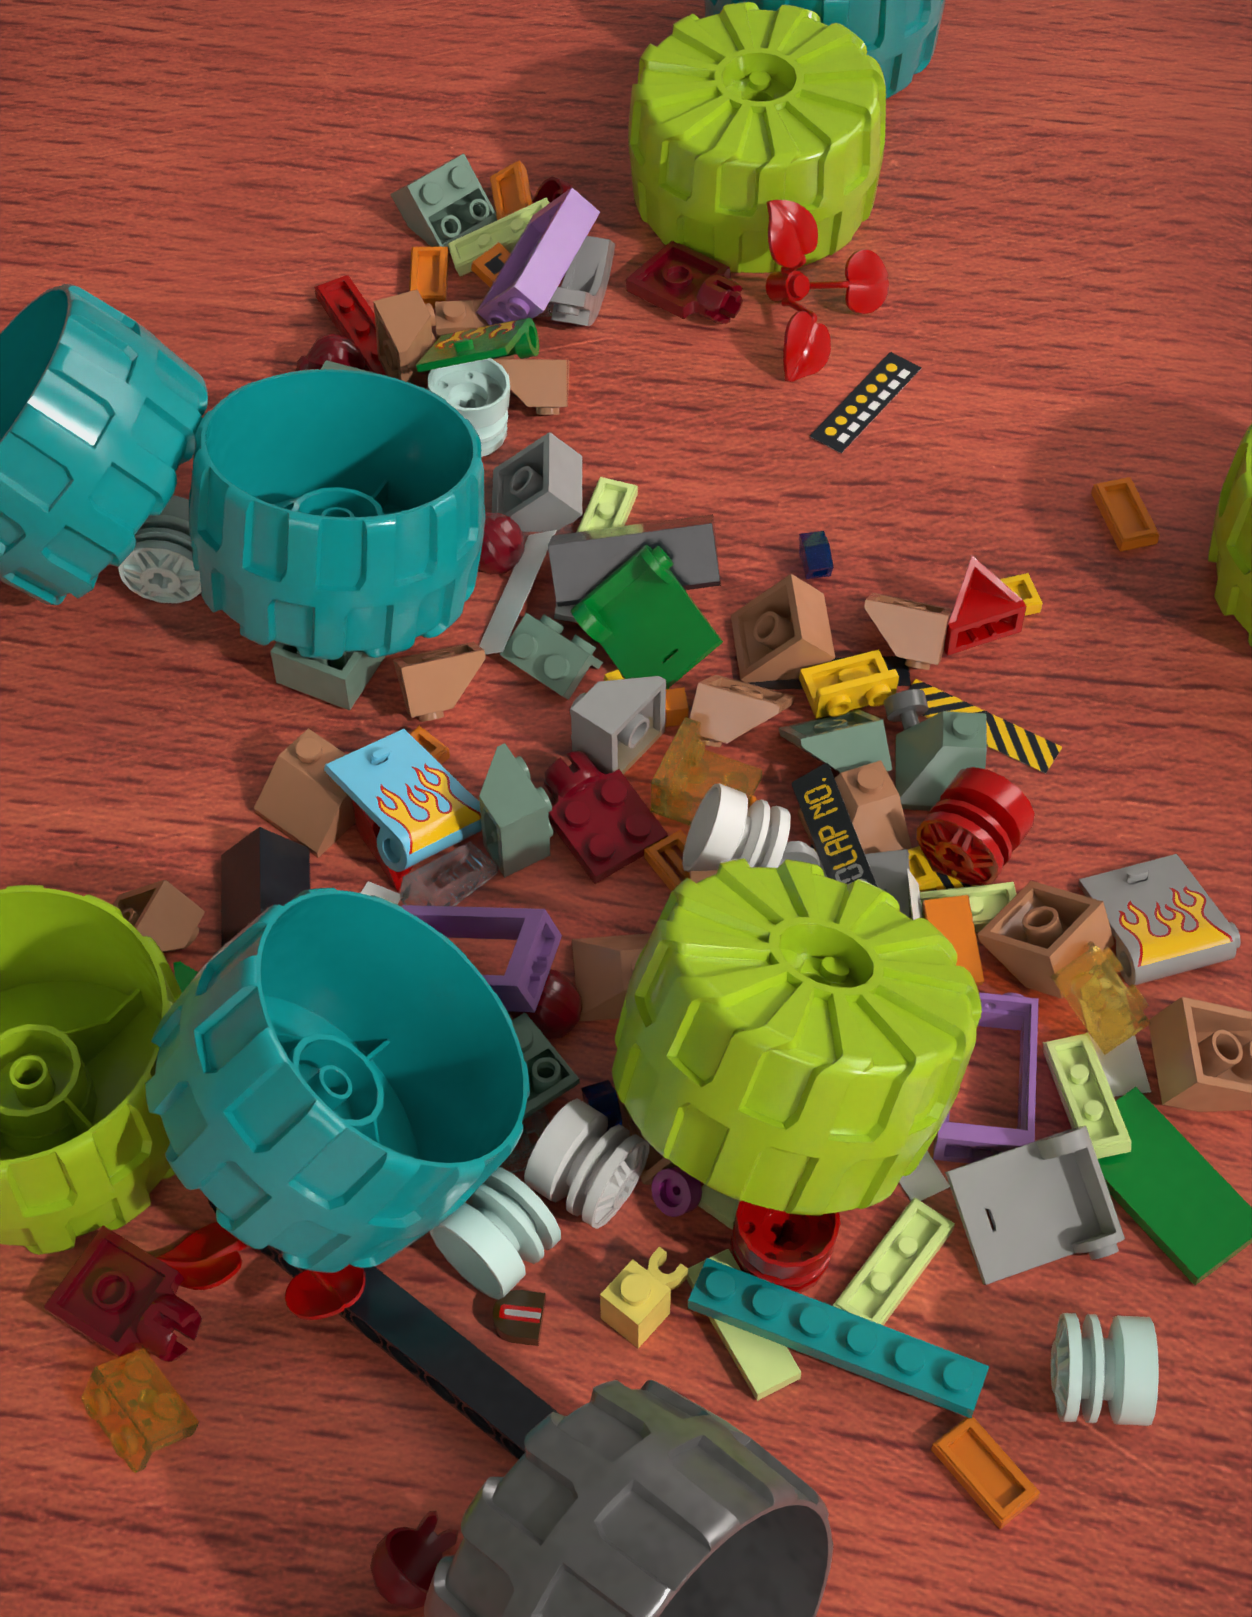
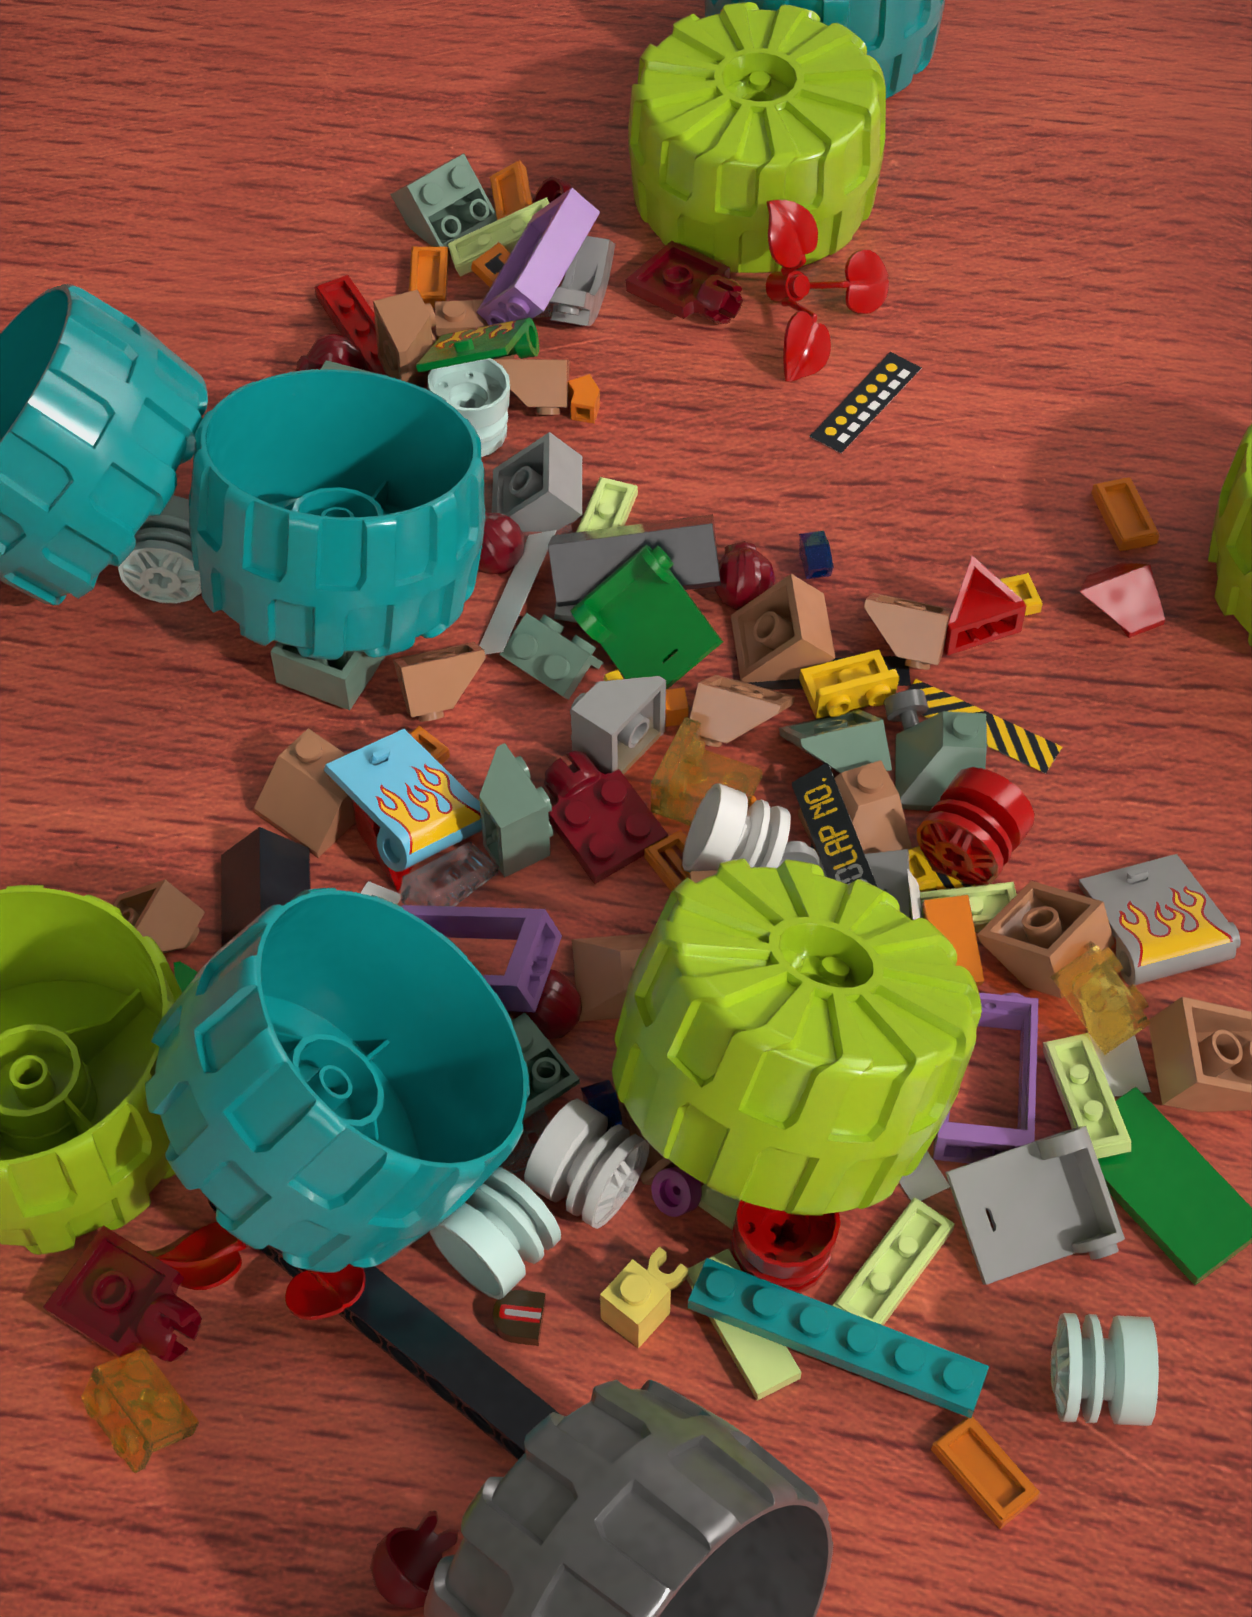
none -> orange piece [568,374,600,424]
none -> dark red piece [714,541,775,610]
none -> slope [1079,563,1165,638]

